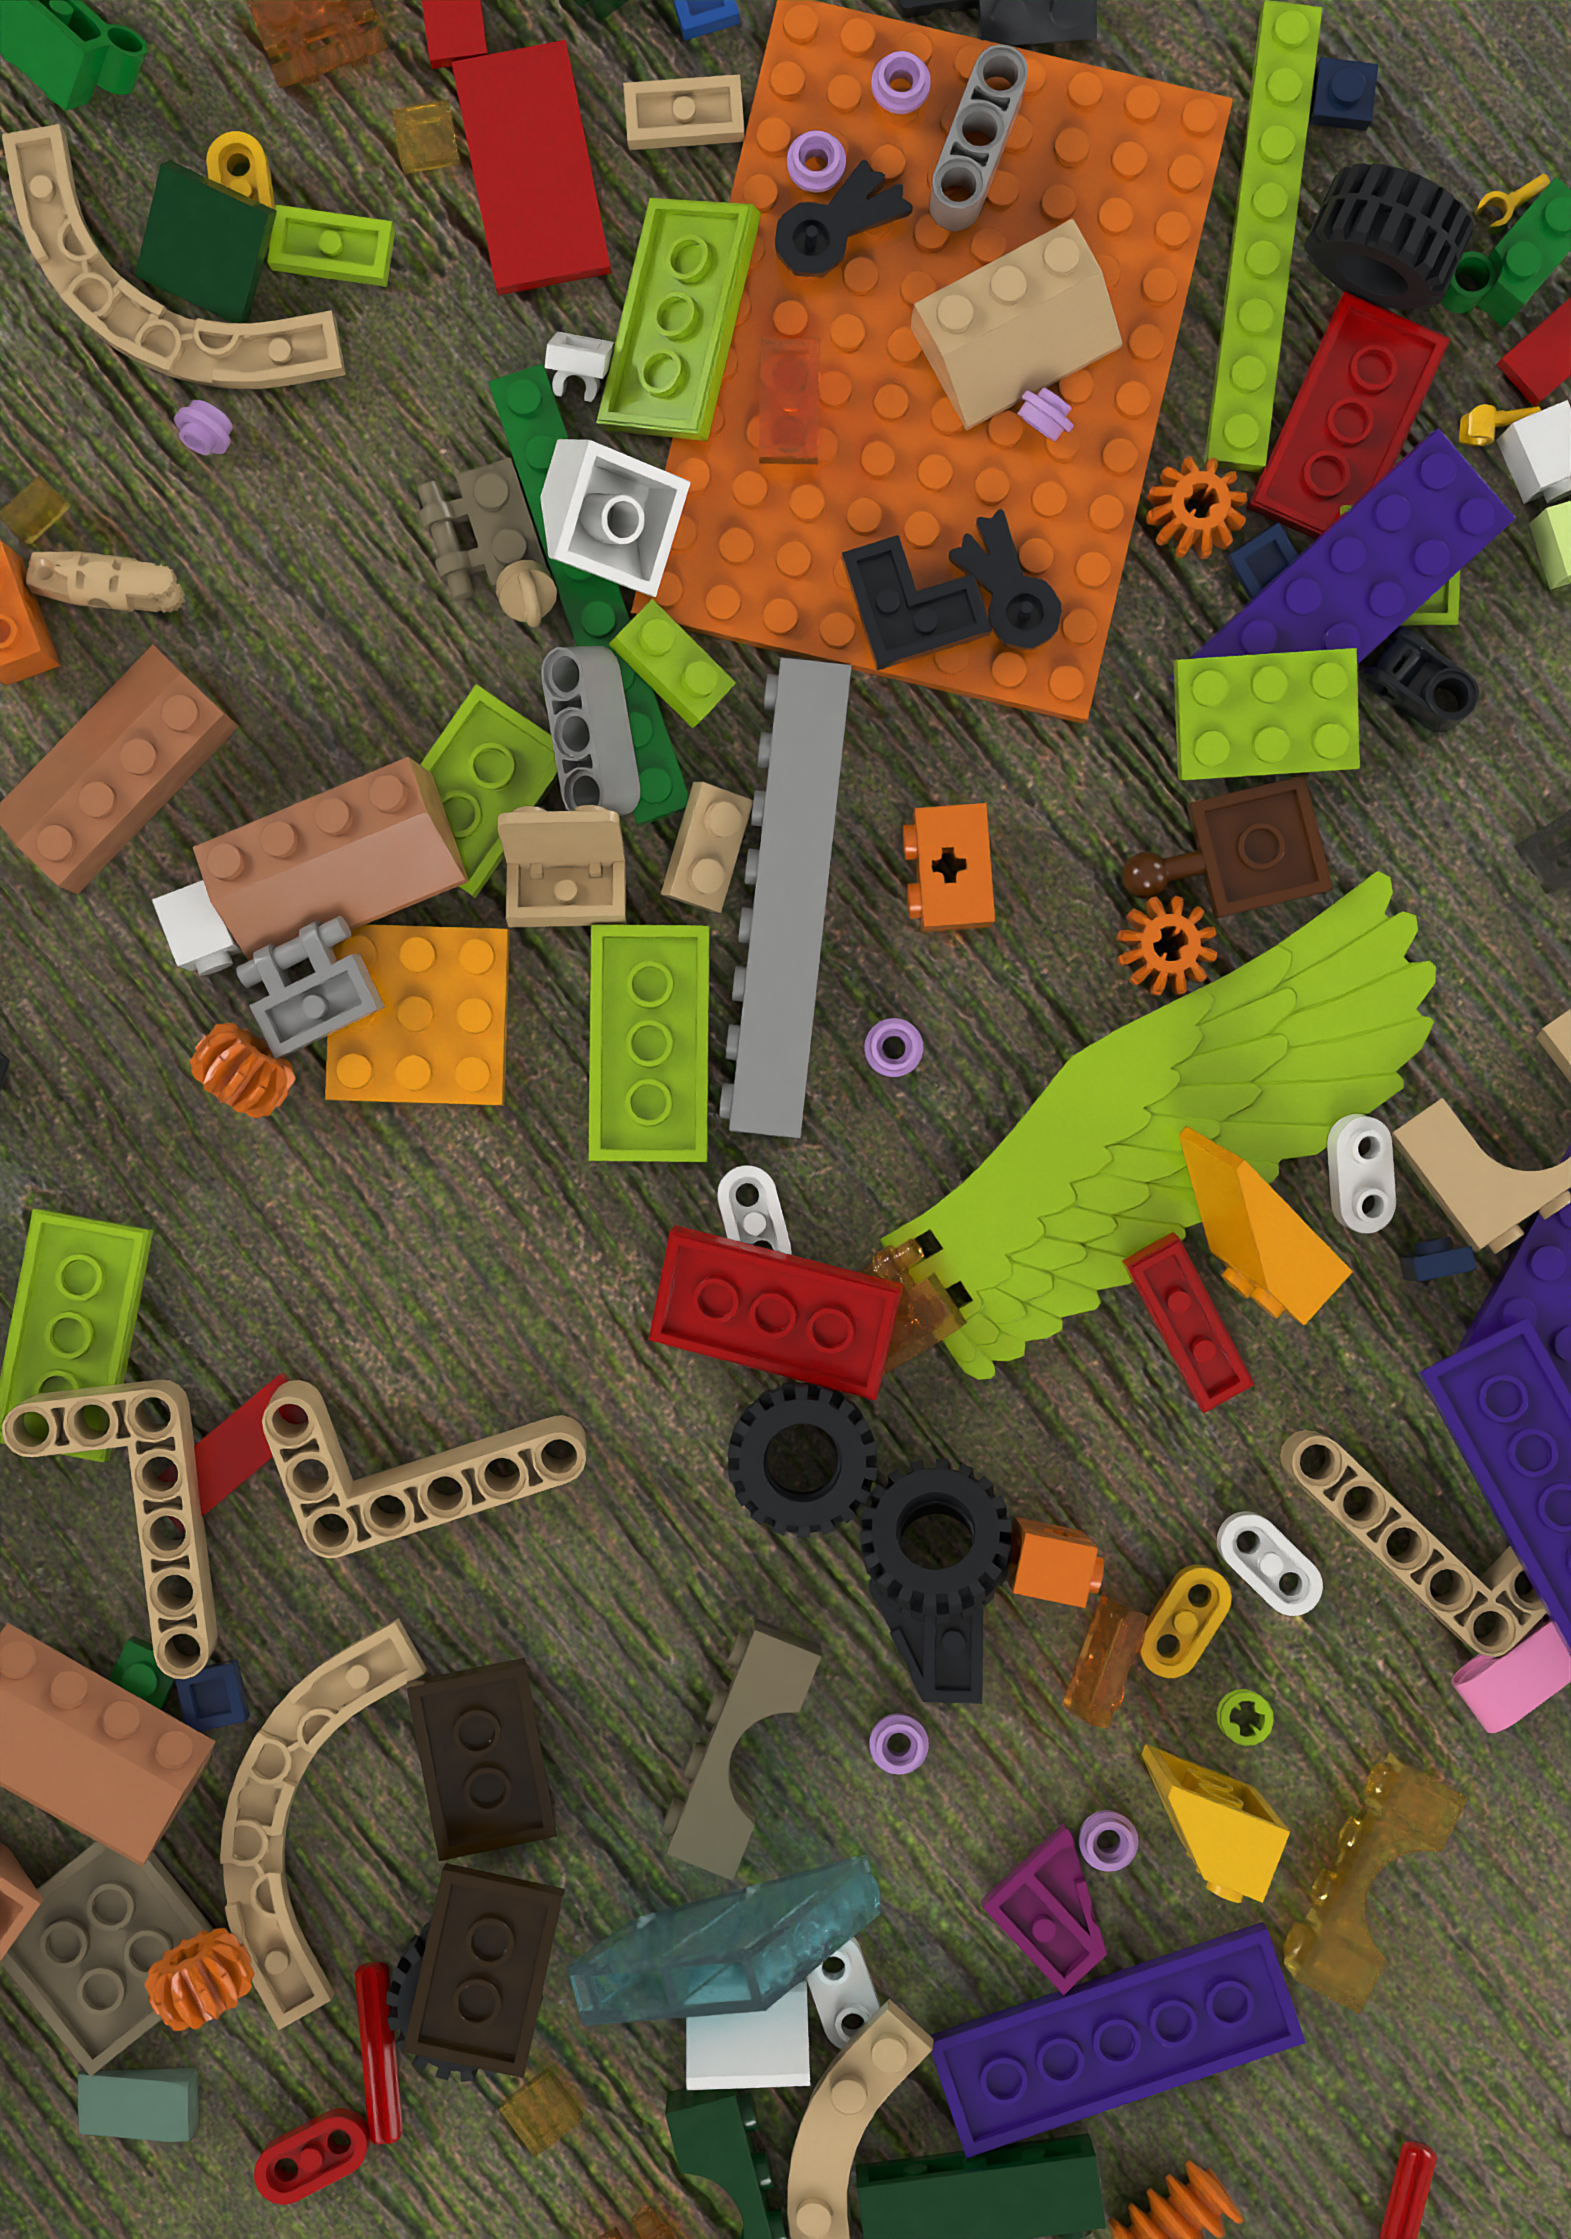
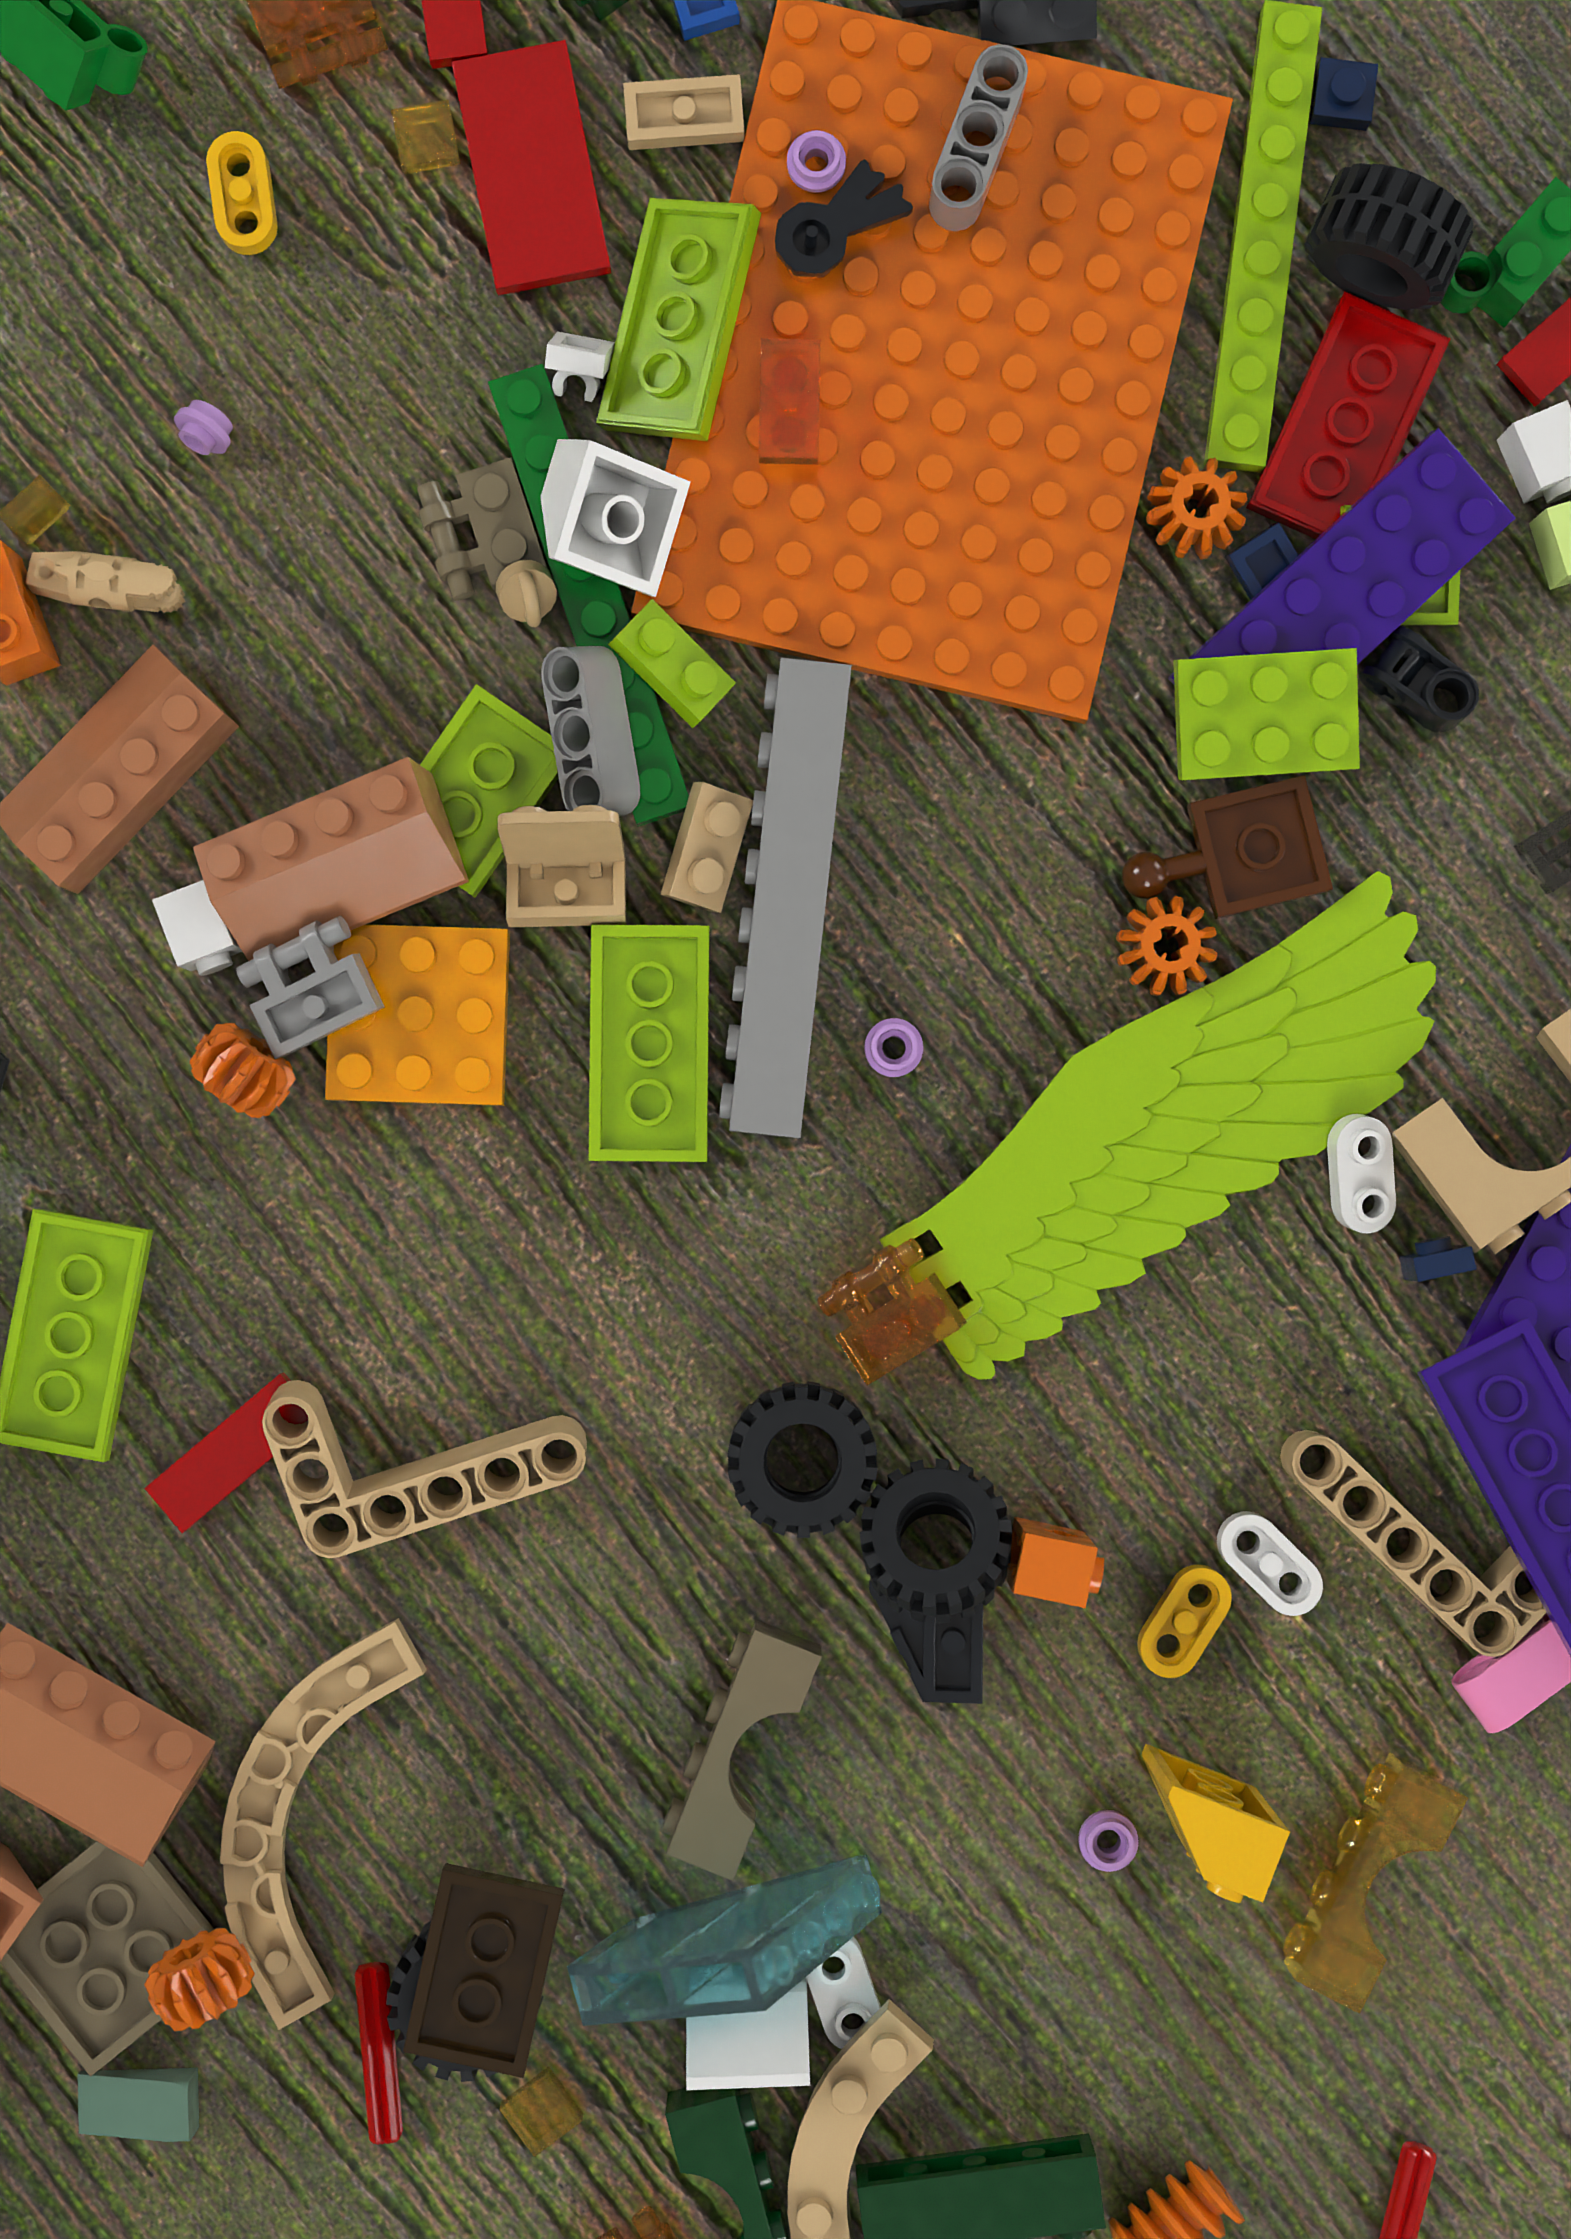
tan plate [2,124,346,389] -> none
tan beam [2,1380,218,1679] -> none
green plate [109,1636,176,1711] -> none
dark green tile [135,160,277,323] -> none
dark blue plate [175,1659,250,1732] -> none
red plate [254,2108,370,2205] -> none
lime plate [267,205,395,287] -> none
dark brown plate [407,1658,557,1861] -> none
red tile [648,1225,904,1401] -> none
white plate [717,1165,792,1255] -> none
black plate [841,535,992,671] -> none
lavender plate [869,1713,929,1774] -> none
lavender plate [871,51,931,114] -> none
orange brick [902,803,995,932] -> none
tan slope [910,219,1123,431] -> none
dark purple plate [930,1922,1306,2158] -> none
black piece [948,509,1062,651] -> none
magenta wing [980,1823,1107,1995] -> none
lavender plate [1017,387,1074,442] -> none
clear orange plate [1062,1594,1148,1729] -> none
red tile [1122,1232,1255,1414] -> none
light orange slope [1179,1126,1353,1326] -> none
lime bush [1216,1689,1274,1746] -> none
yellow hand [1459,404,1541,446] -> none
yellow hand [1475,174,1550,235] -> none

